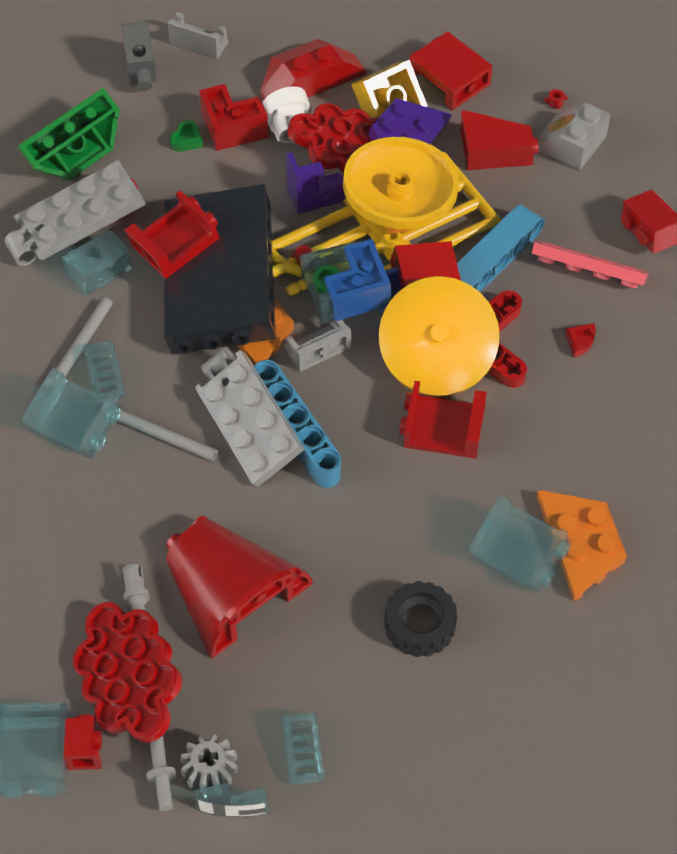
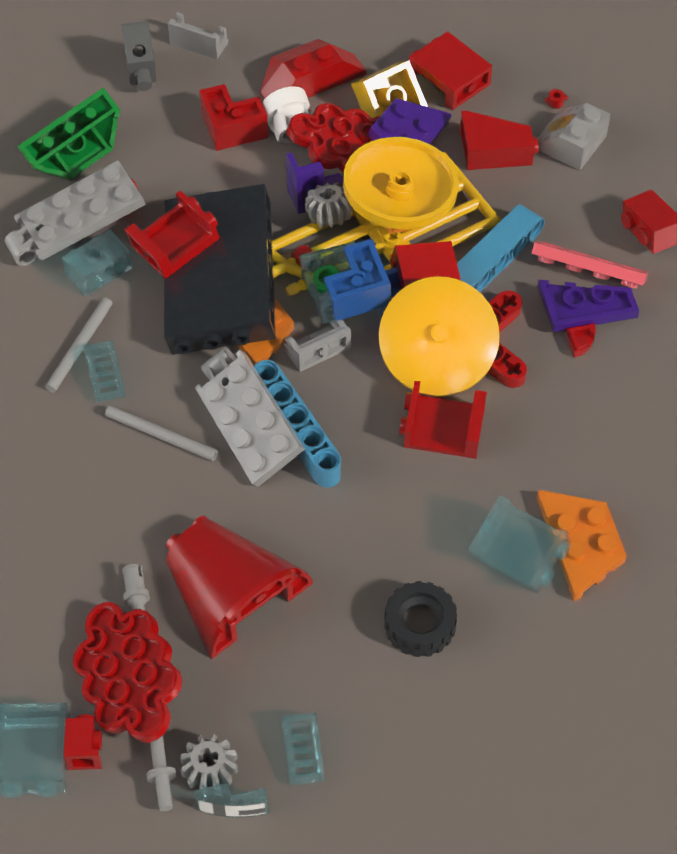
clear light blue panel [22,368,121,459] -> none
green tile [170,120,203,152] -> none
none -> light grey gear [305,182,353,228]
none -> dark purple wing [537,279,639,332]

